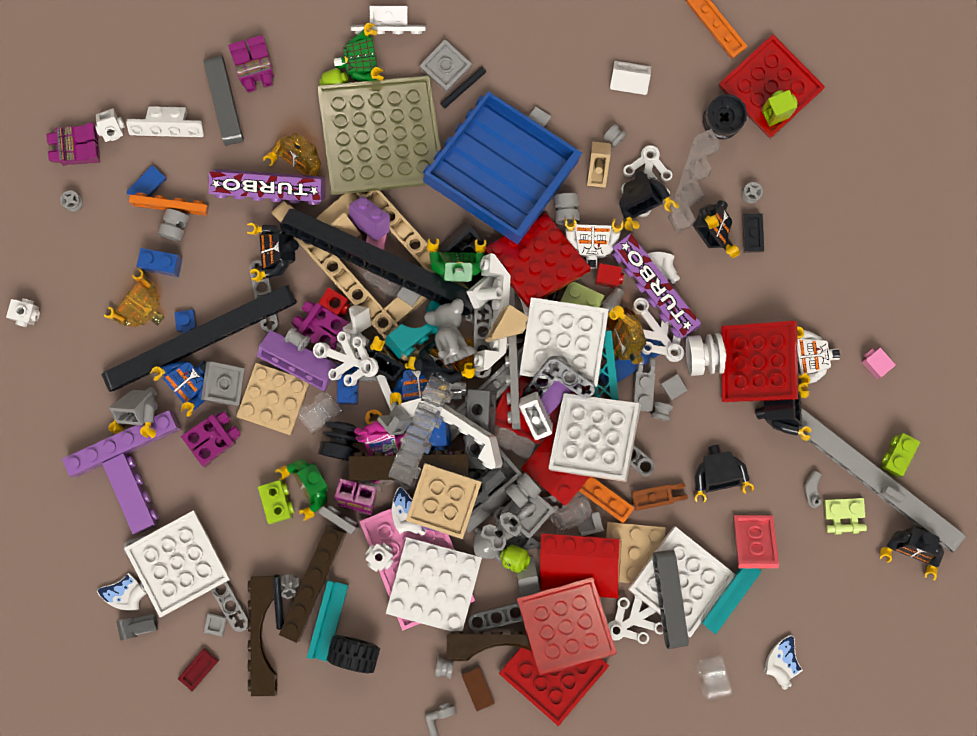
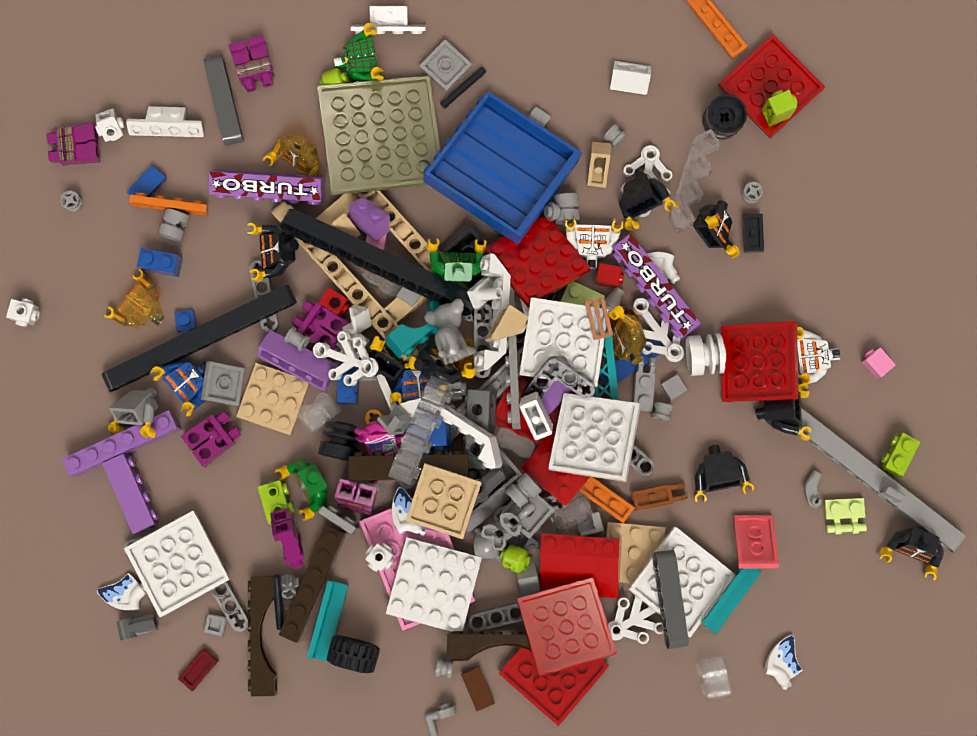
none -> magenta hips [270,508,305,569]
none -> light grey plate [544,202,560,221]
none -> nougat tile [585,297,613,340]

